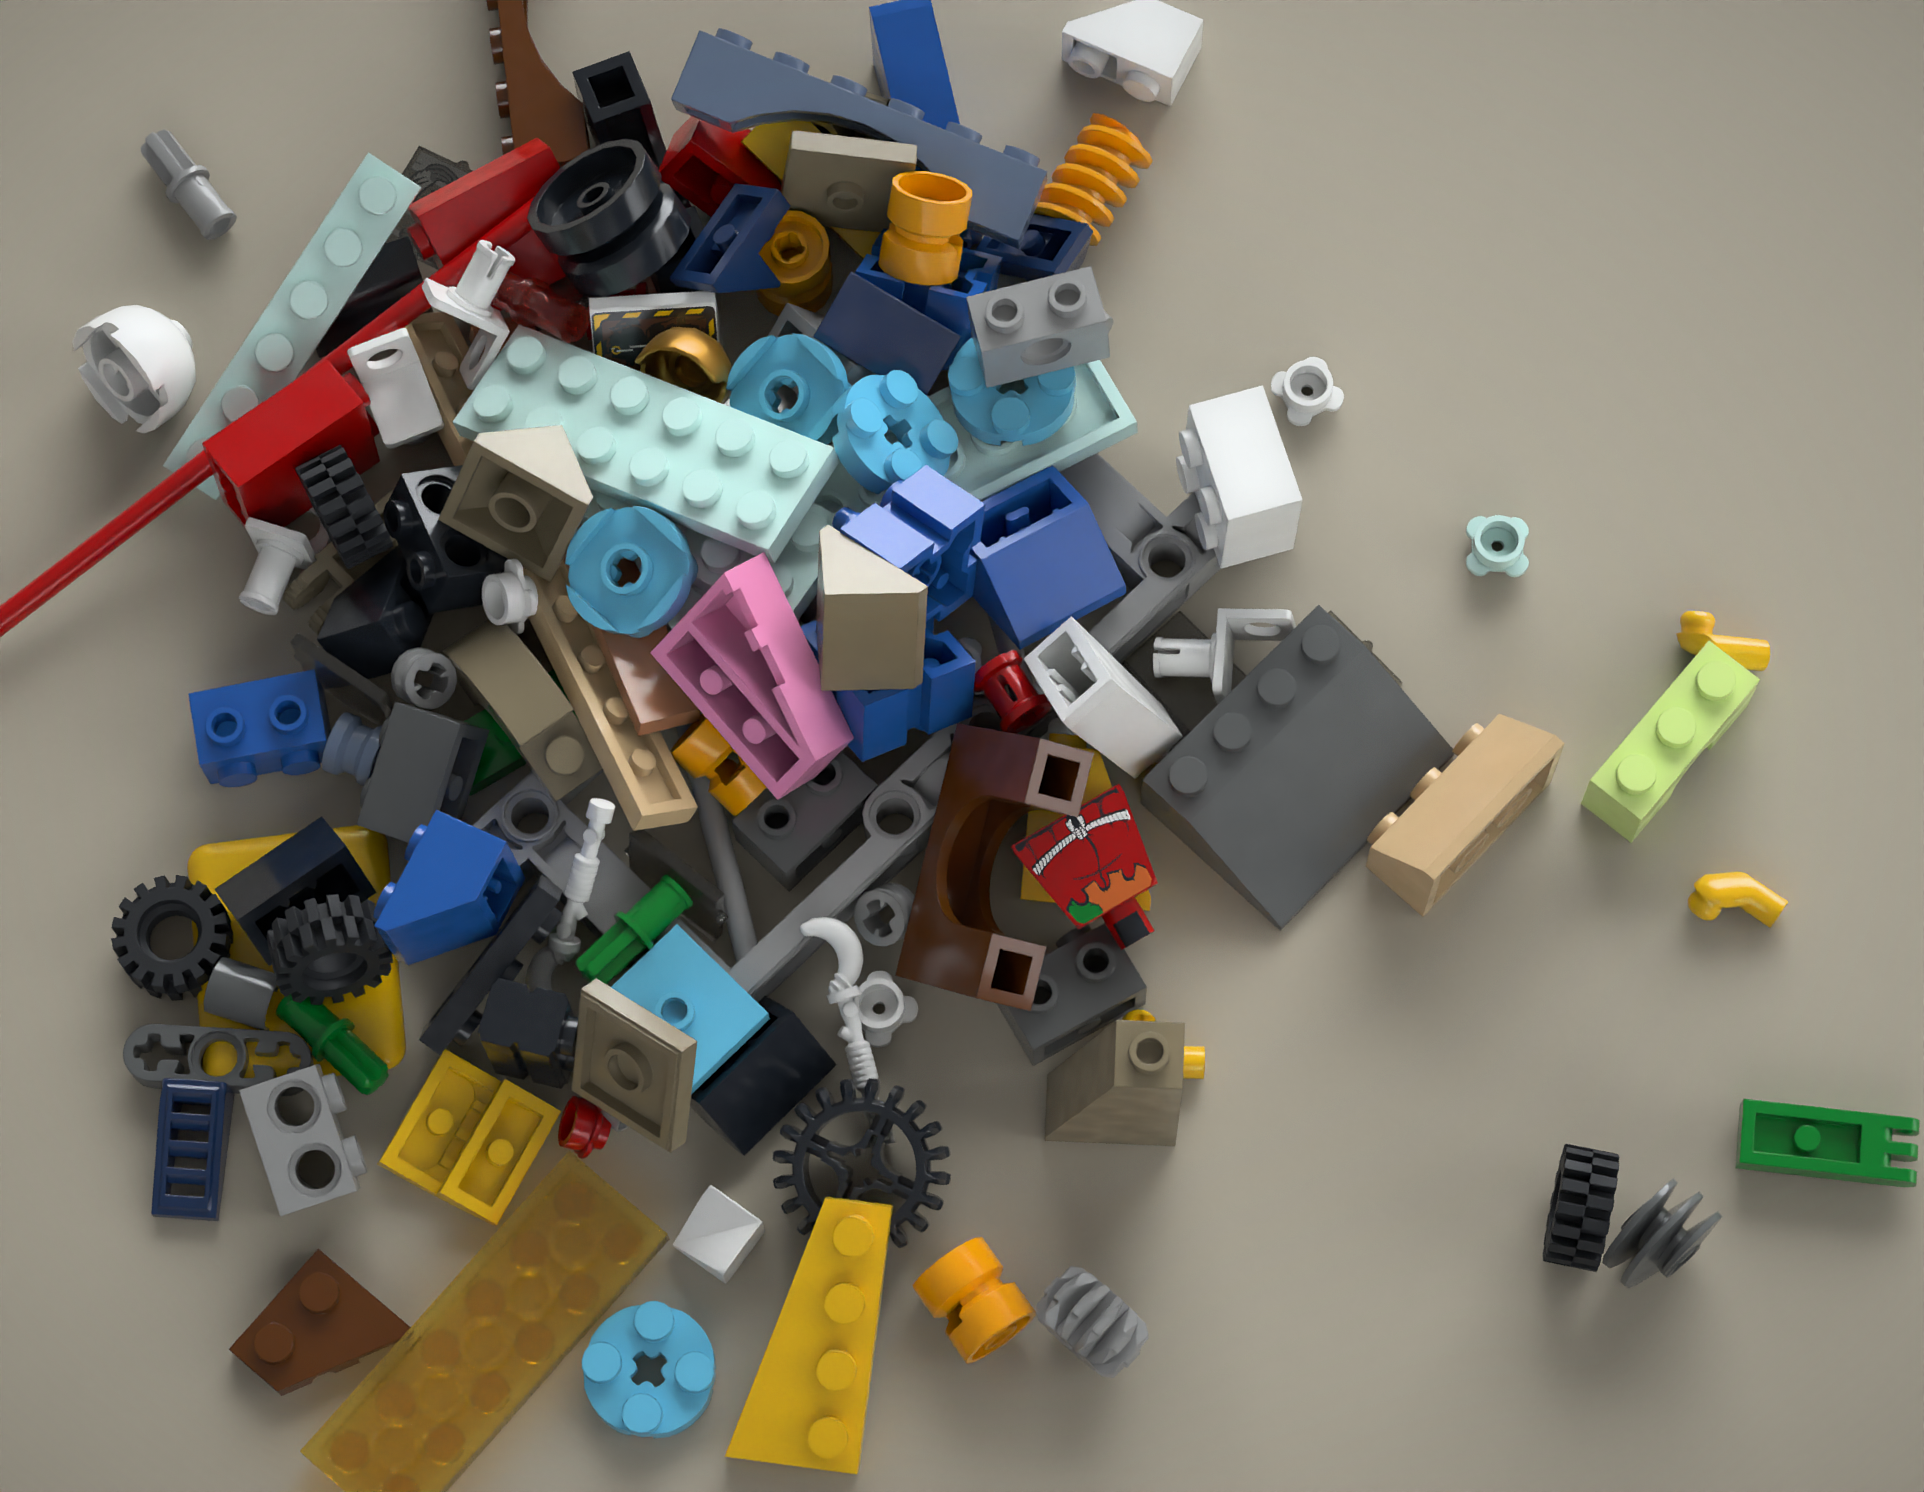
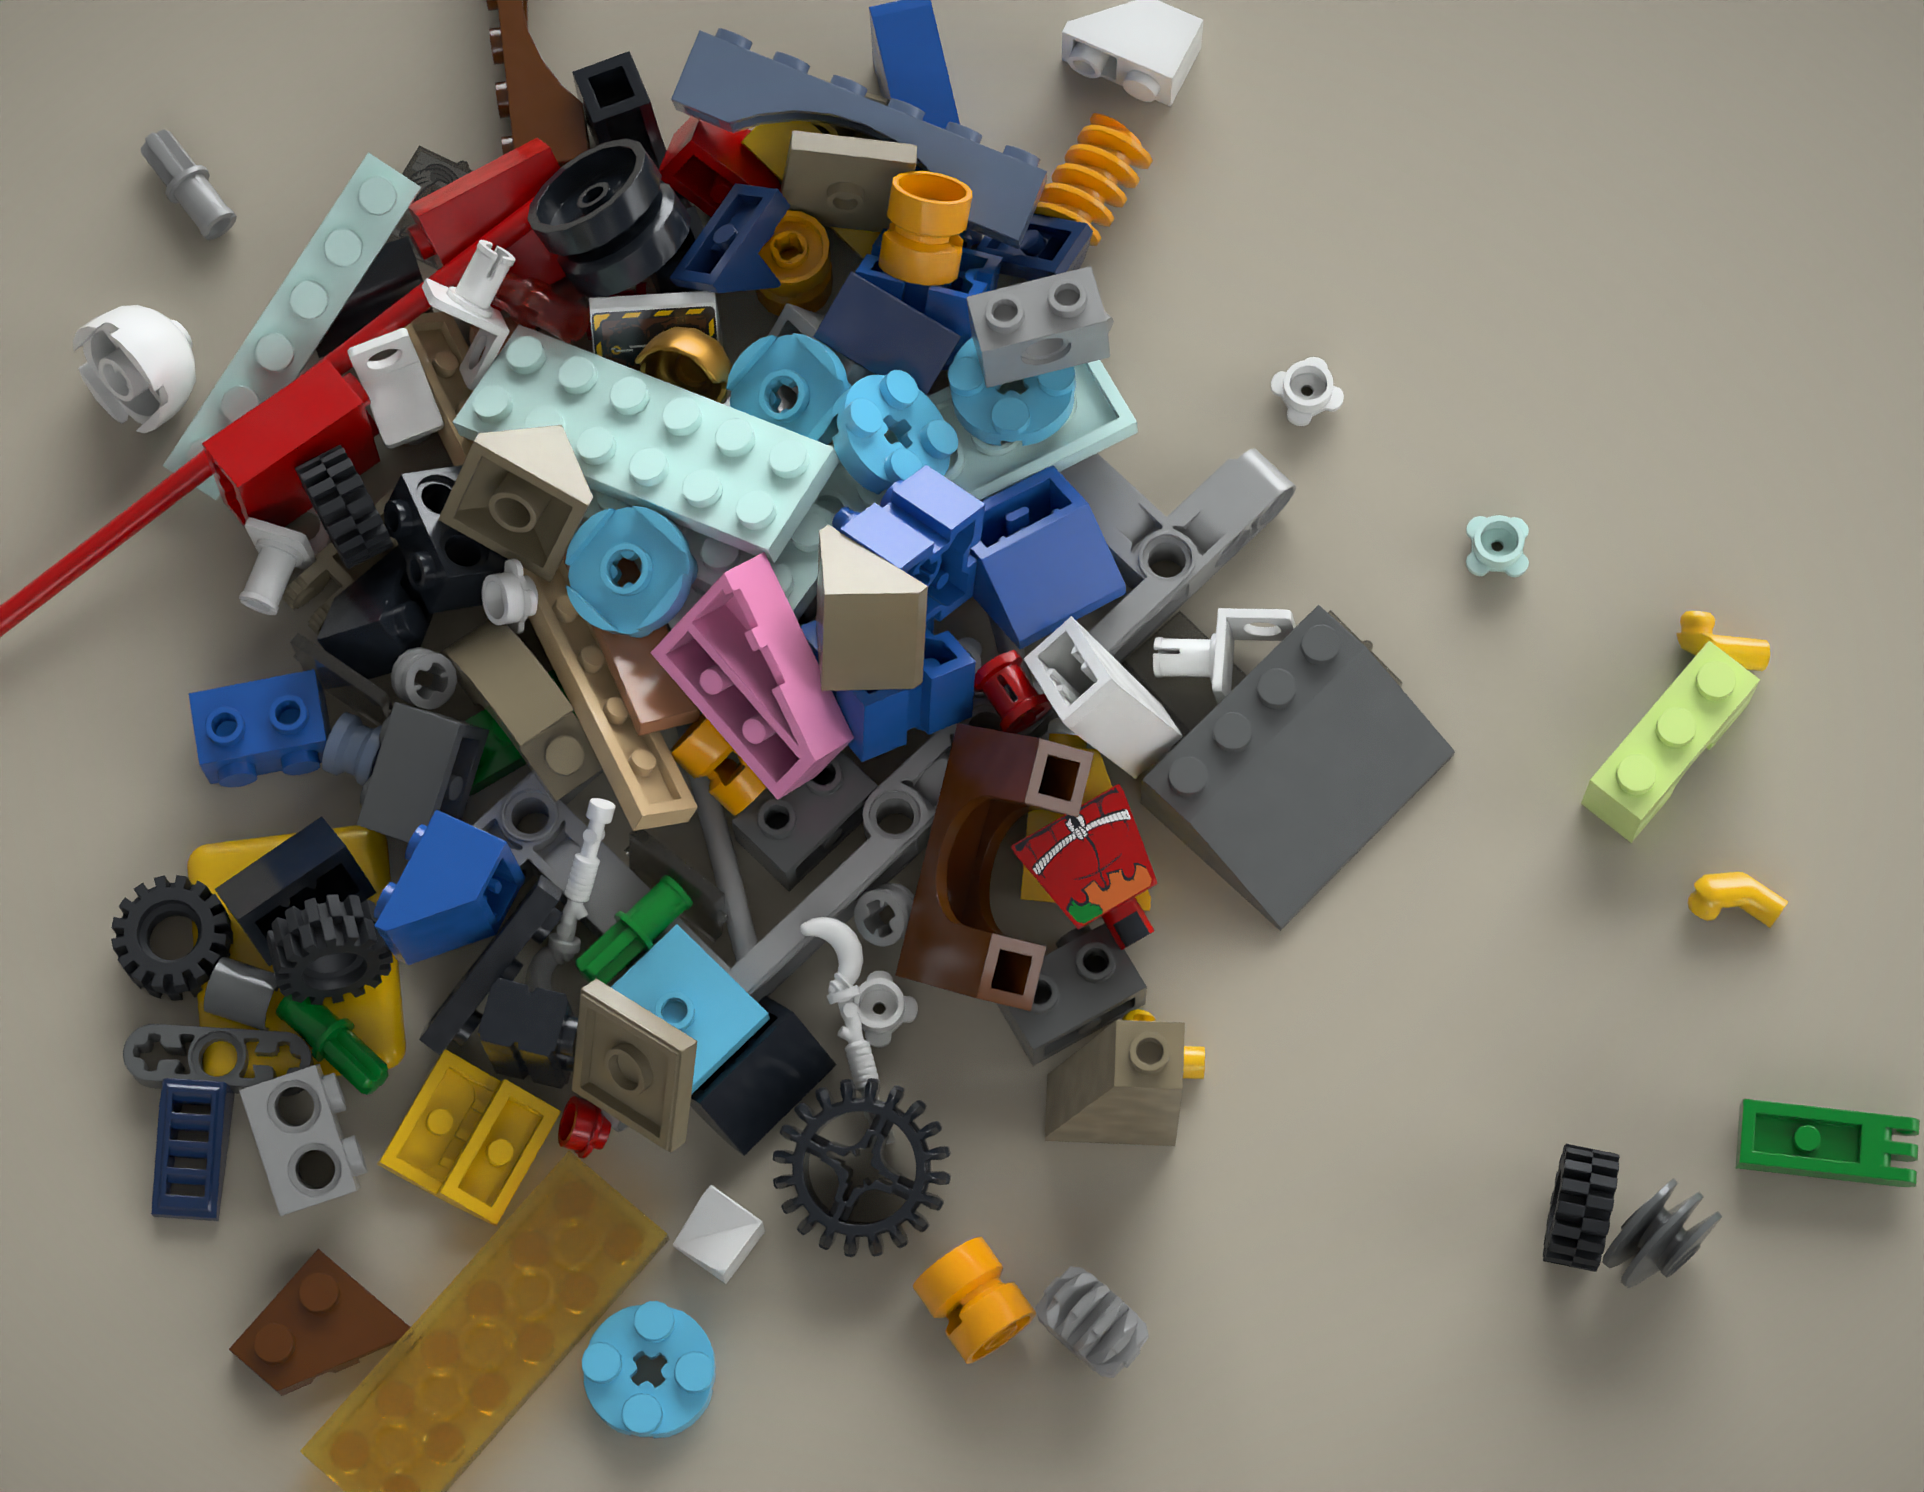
yellow wing [724,1197,893,1474] -> none
white brick [1176,385,1303,569] -> none
tan slope [1365,713,1565,917] -> none

